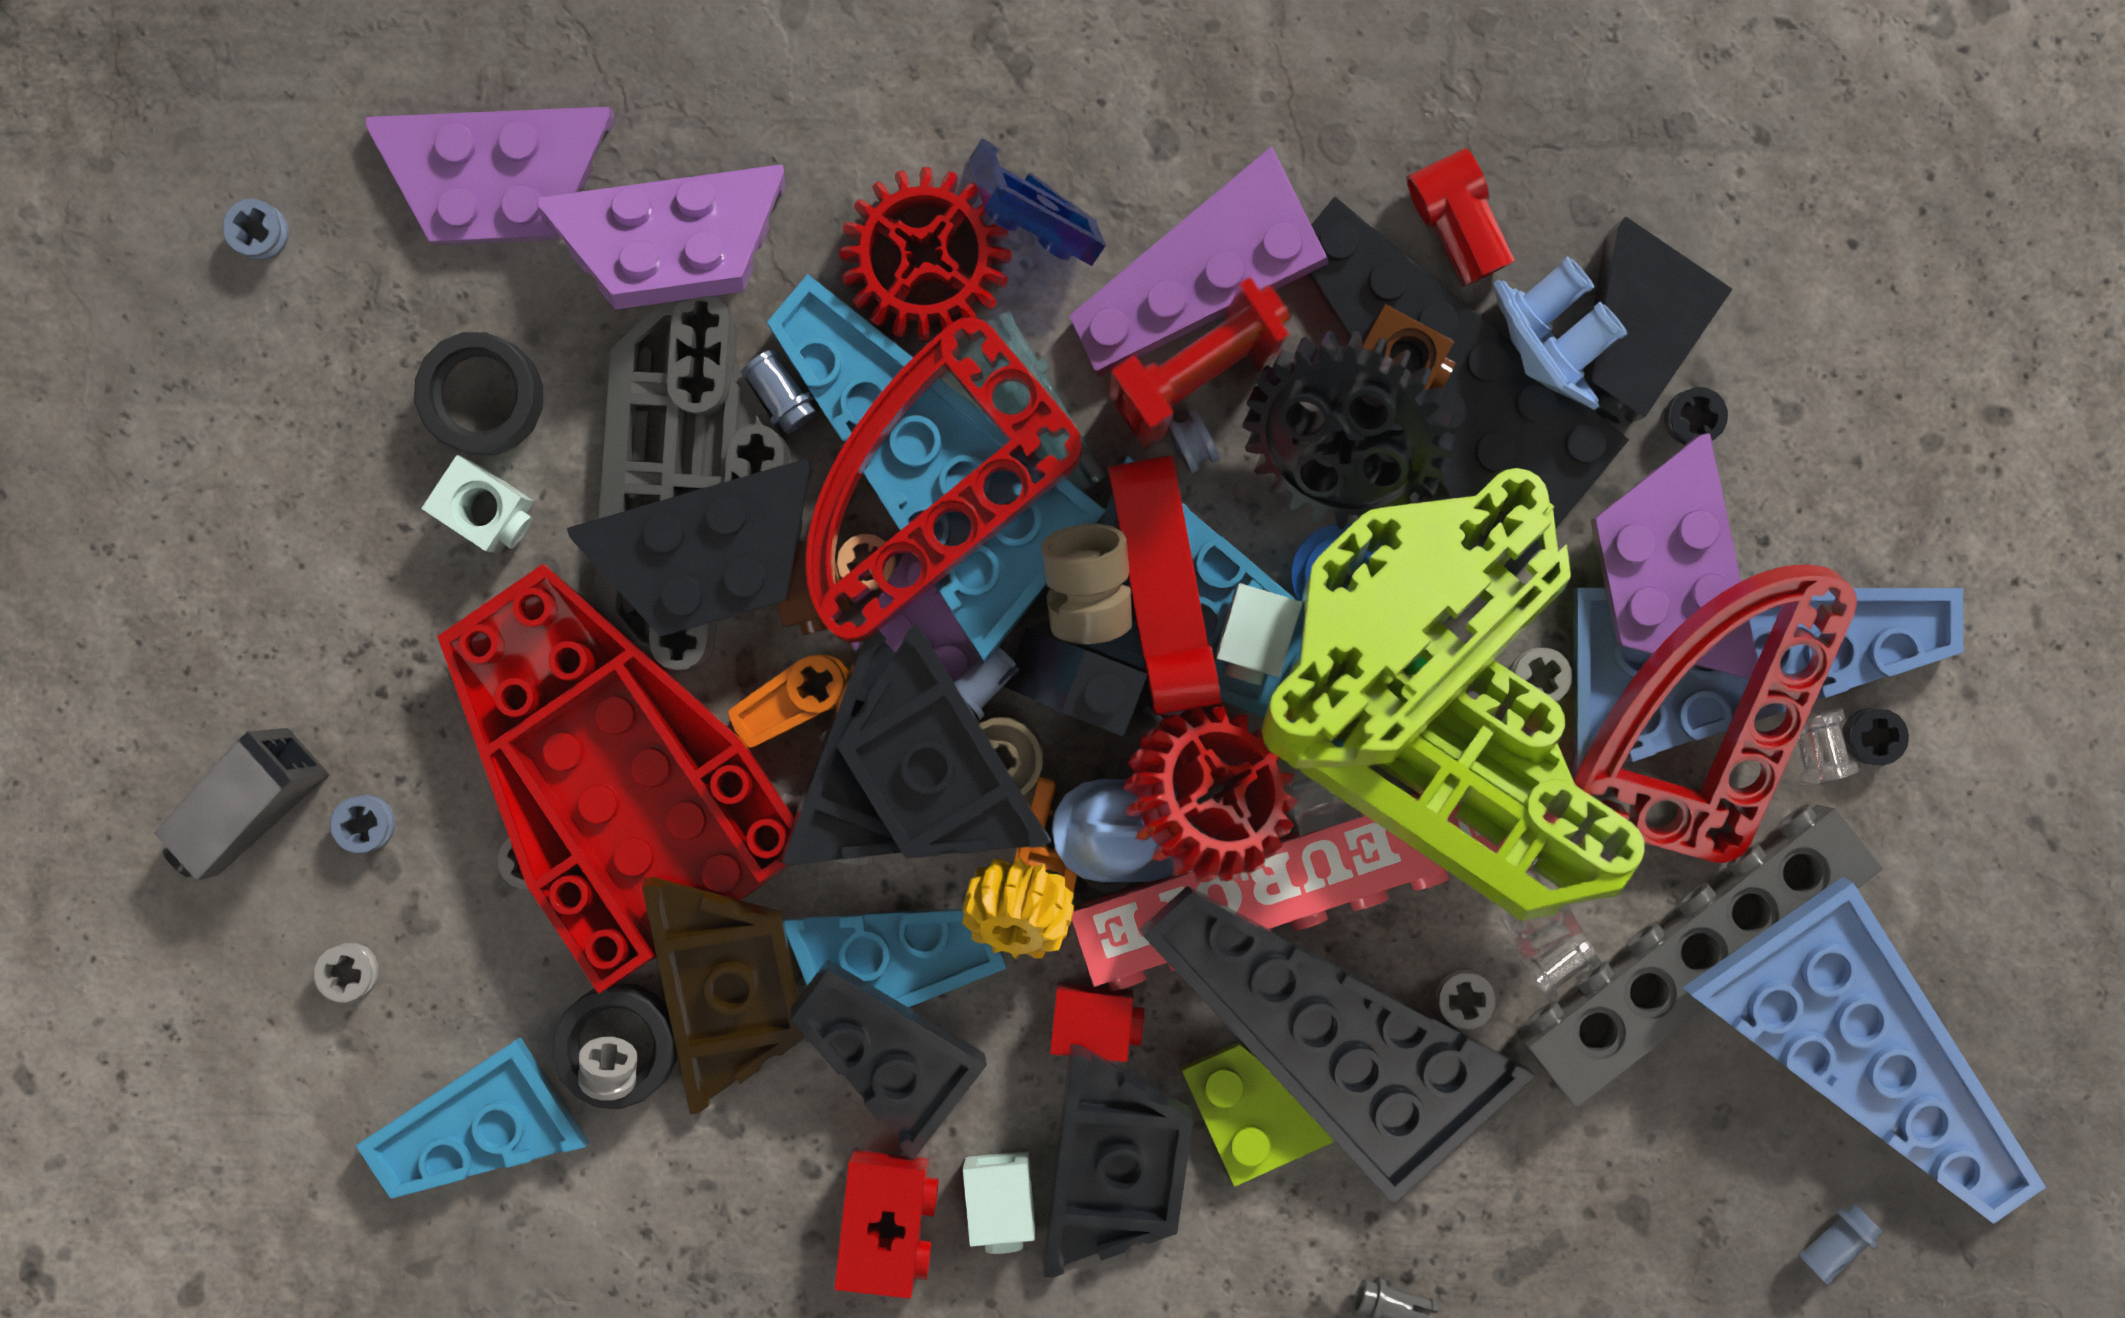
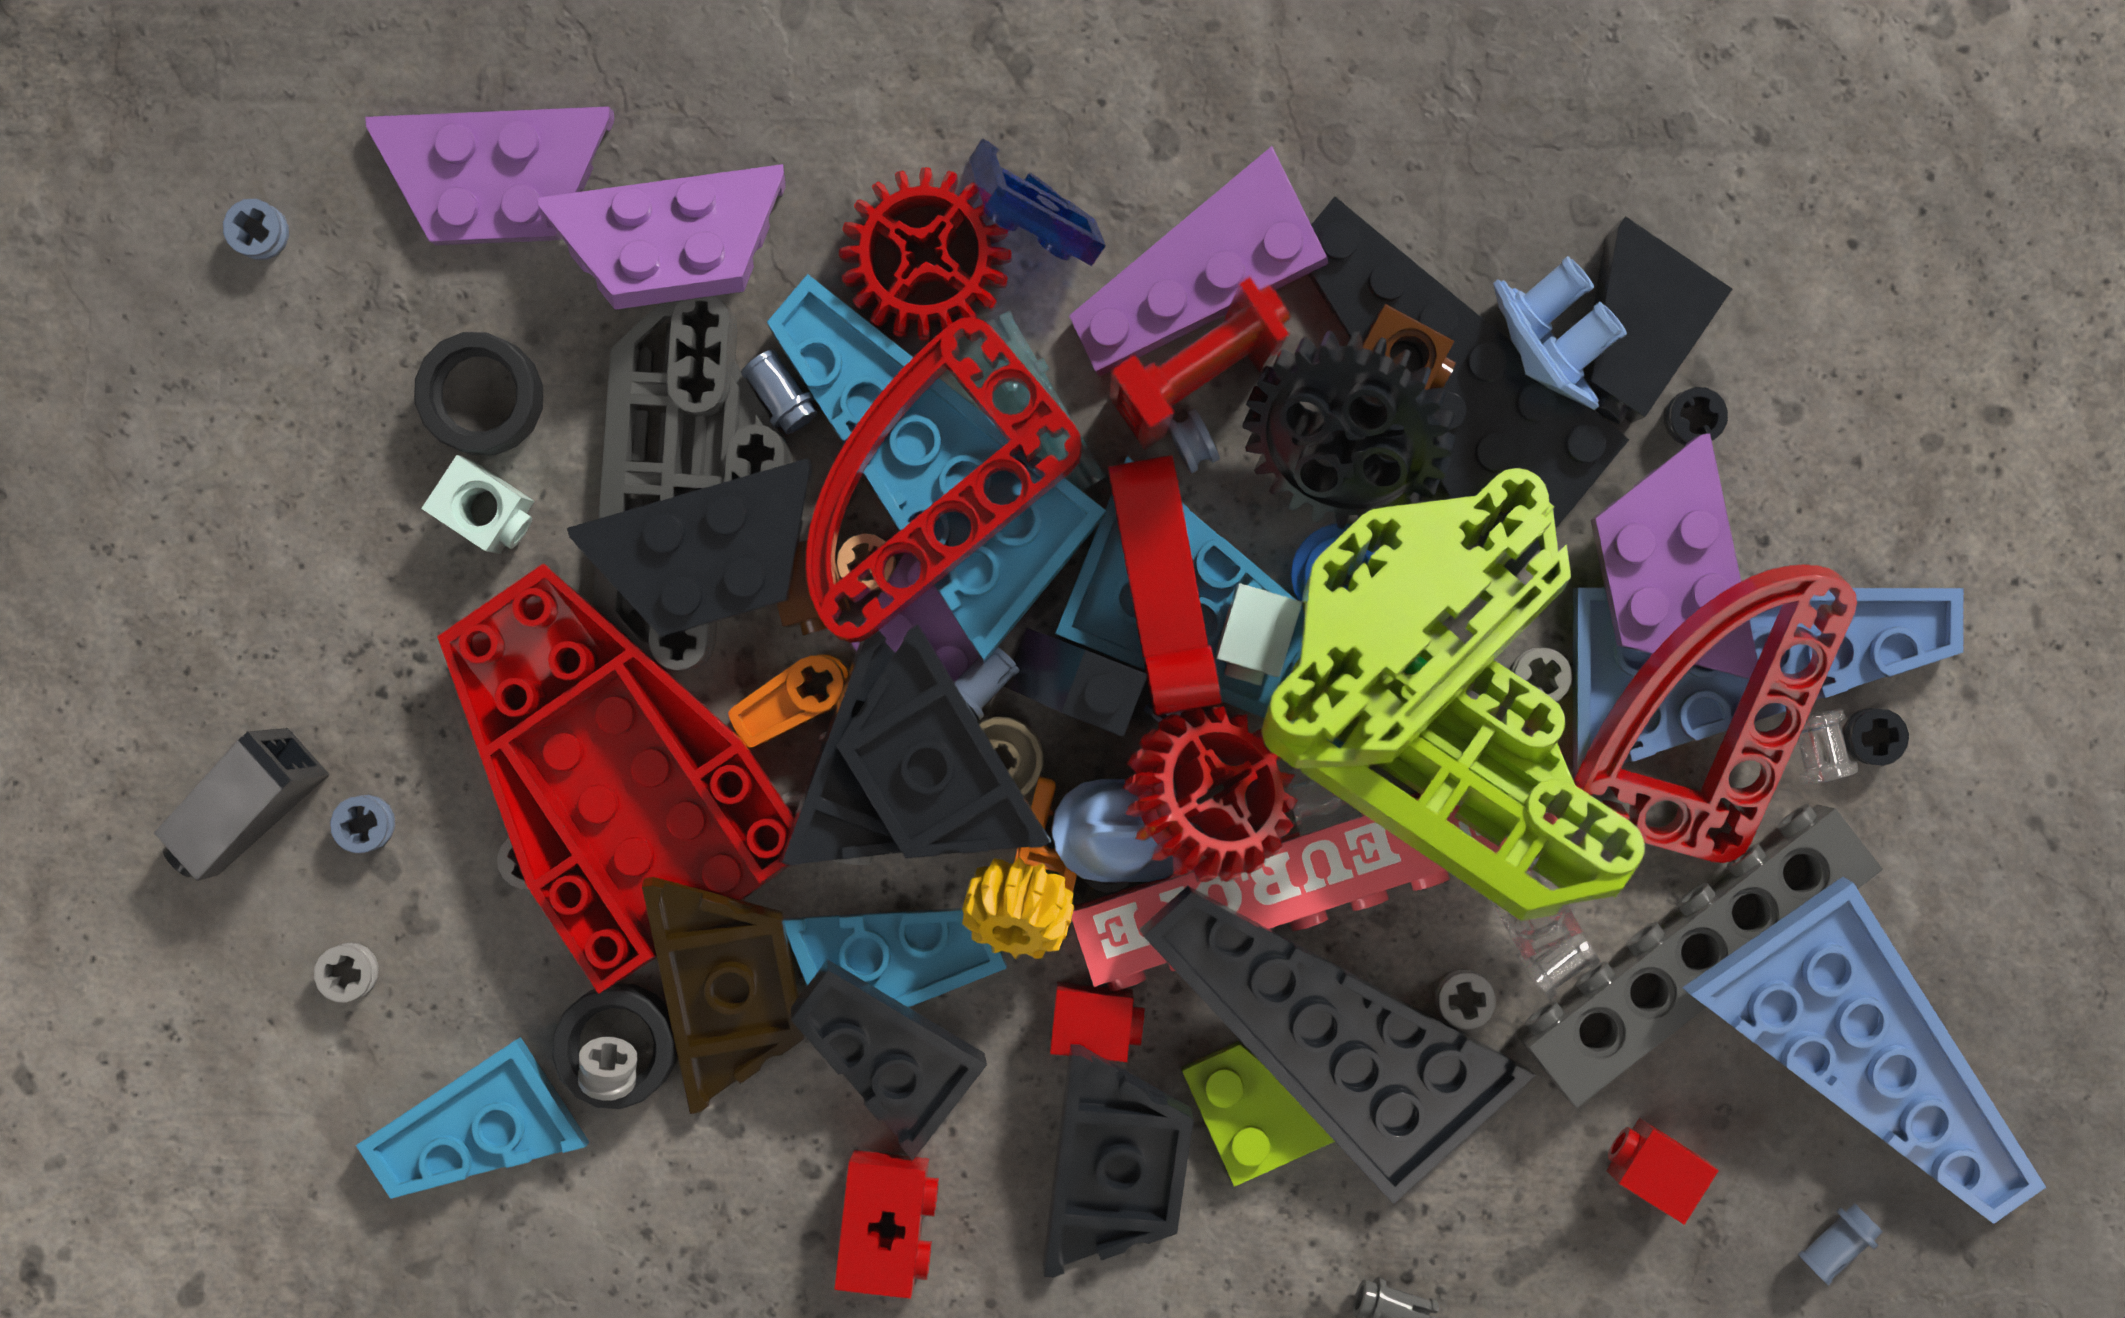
light aqua brick [963,1151,1036,1254] -> none
dark tan wheel [1041,524,1134,644] -> none
red piece [1406,148,1515,287] -> none
none -> red brick [1606,1118,1719,1225]

